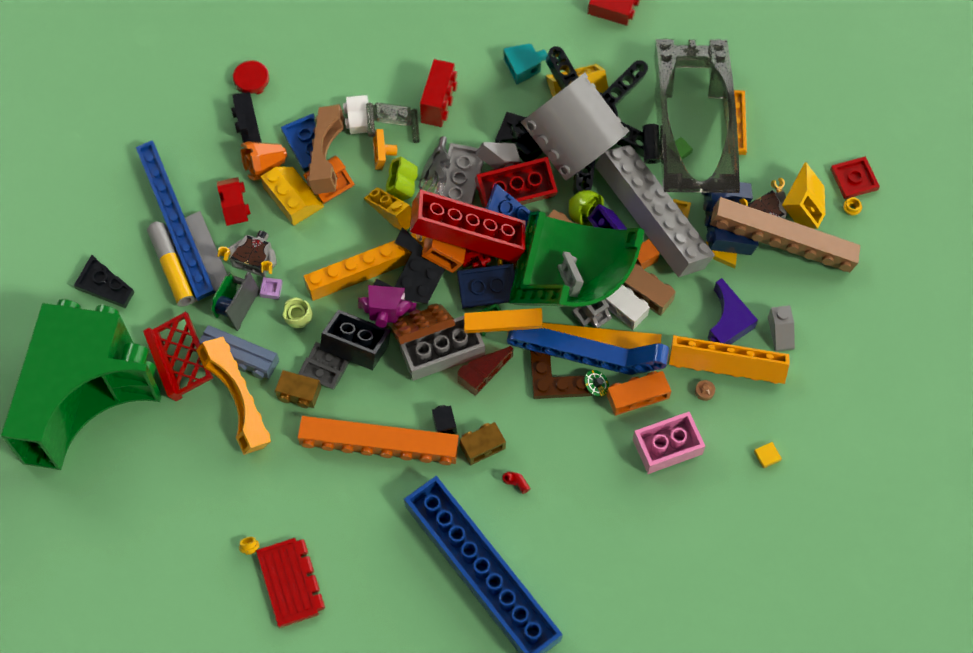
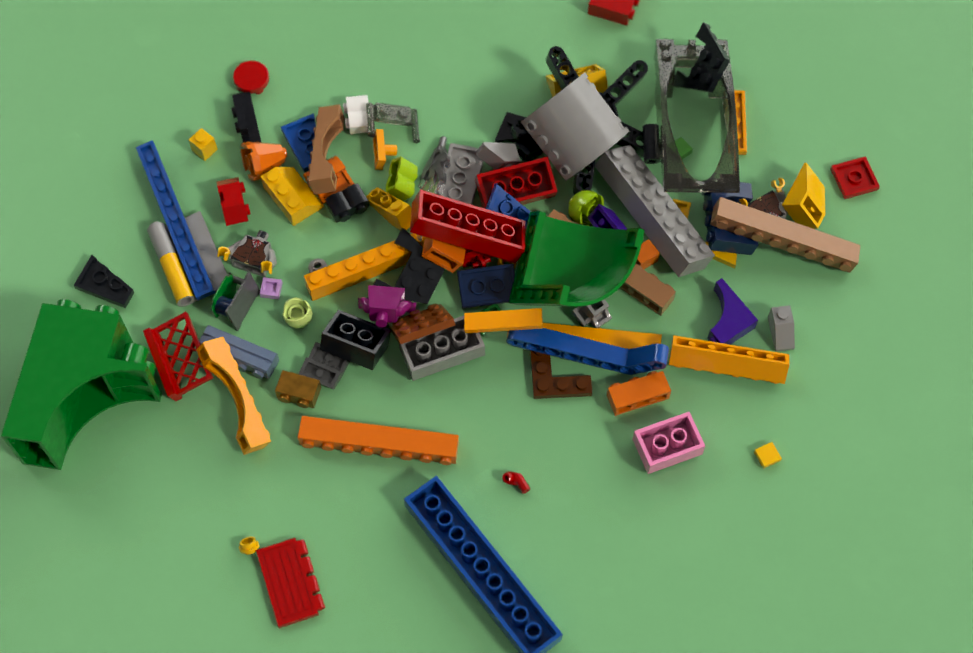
red brick [420,59,458,127] -> none
black brick [432,405,457,434] -> none
clear red slope [457,346,514,396] -> none
pearl gold brick [460,422,506,465] -> none
teal torso [503,43,547,85] -> none
light grey hinge [557,252,584,298] -> none
green piece [584,370,609,397] -> none
white brick [605,285,650,330] -> none
medium nougat tile [695,380,715,401] -> none
yellow plate [843,197,862,216] -> none
none -> yellow brick [188,128,218,161]
none -> light grey plate [308,259,327,273]
none -> black brick [325,184,369,223]
none -> black wing [670,22,730,93]

